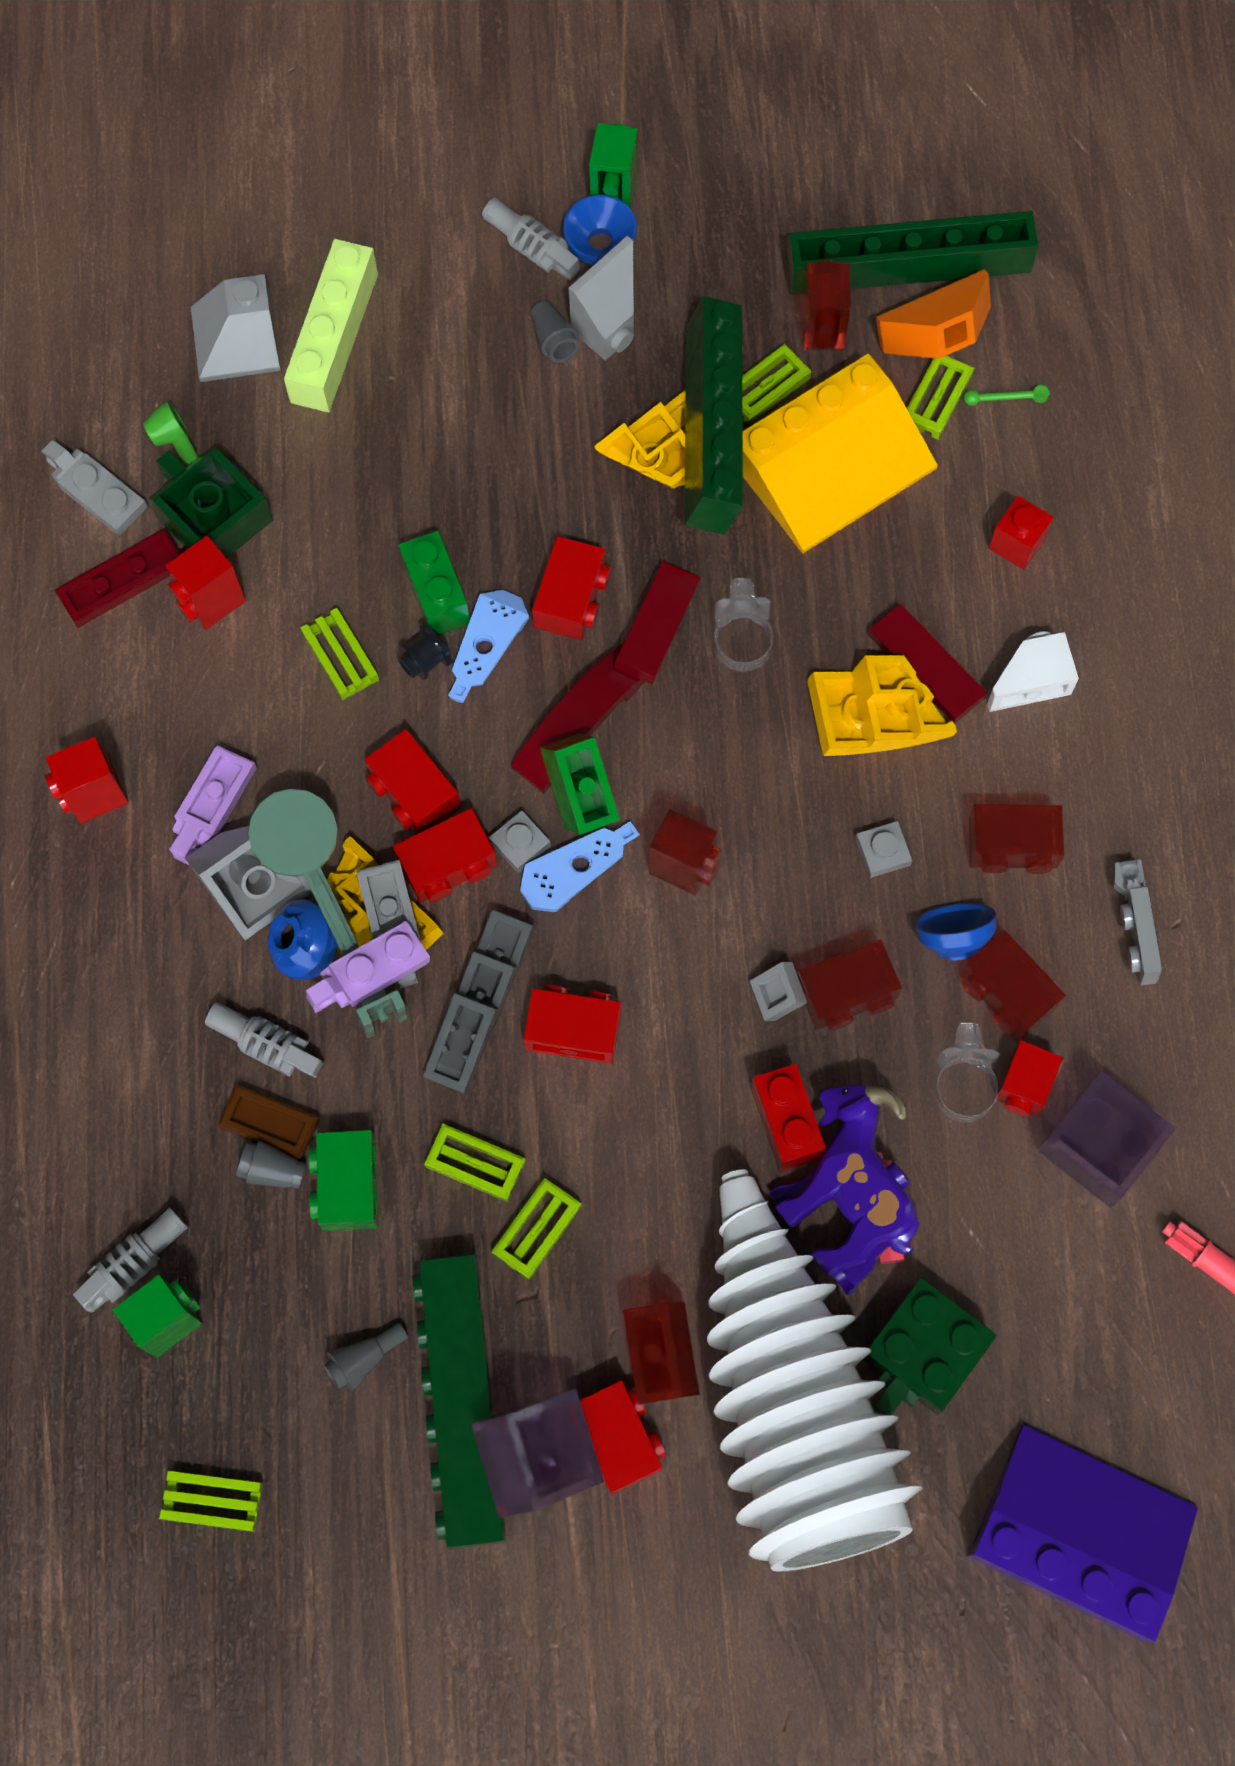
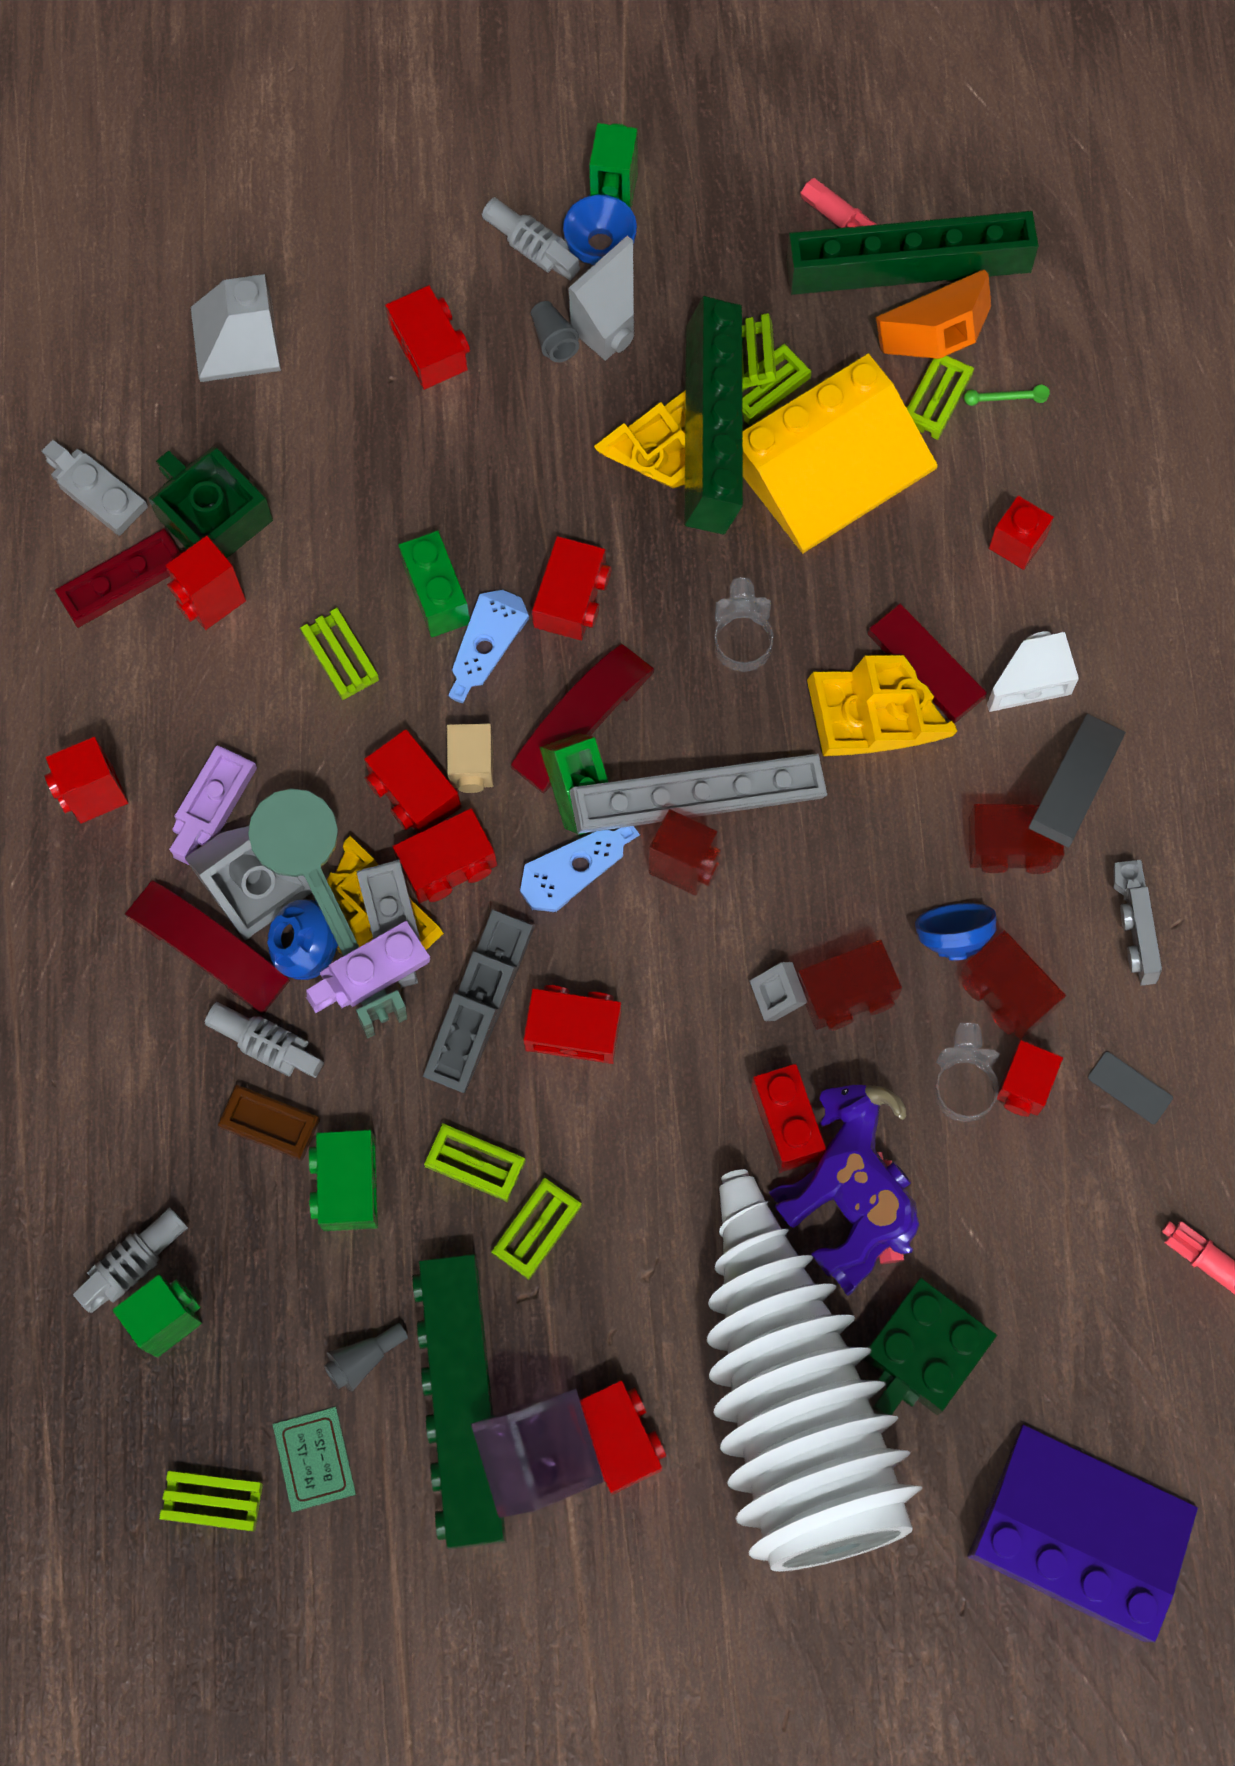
bright green bar [143,401,199,467] -> none
dark grey cone [236,1140,306,1189] -> none
yellowish green brick [284,239,378,413] -> none
black brick [397,622,452,680] -> none
light grey plate [489,811,551,873] -> none
dark red tile [613,561,701,684] -> none
clear red brick [623,1302,700,1405] -> none
clear red brick [802,260,851,350] -> none
light grey plate [855,821,912,878] -> none
clear purple piece [1038,1071,1176,1208] -> none
none -> dark red slope [125,880,290,1015]
none -> clear green sticker [272,1407,356,1512]
none -> red brick [385,285,470,390]
none -> tan brick [447,724,494,793]
none -> light grey tile [569,754,827,834]
none -> lime tile [742,313,776,389]
none -> coral piece [800,178,877,228]
none -> dark grey slope [1029,714,1126,848]
none -> dark grey sticker [1088,1052,1173,1124]

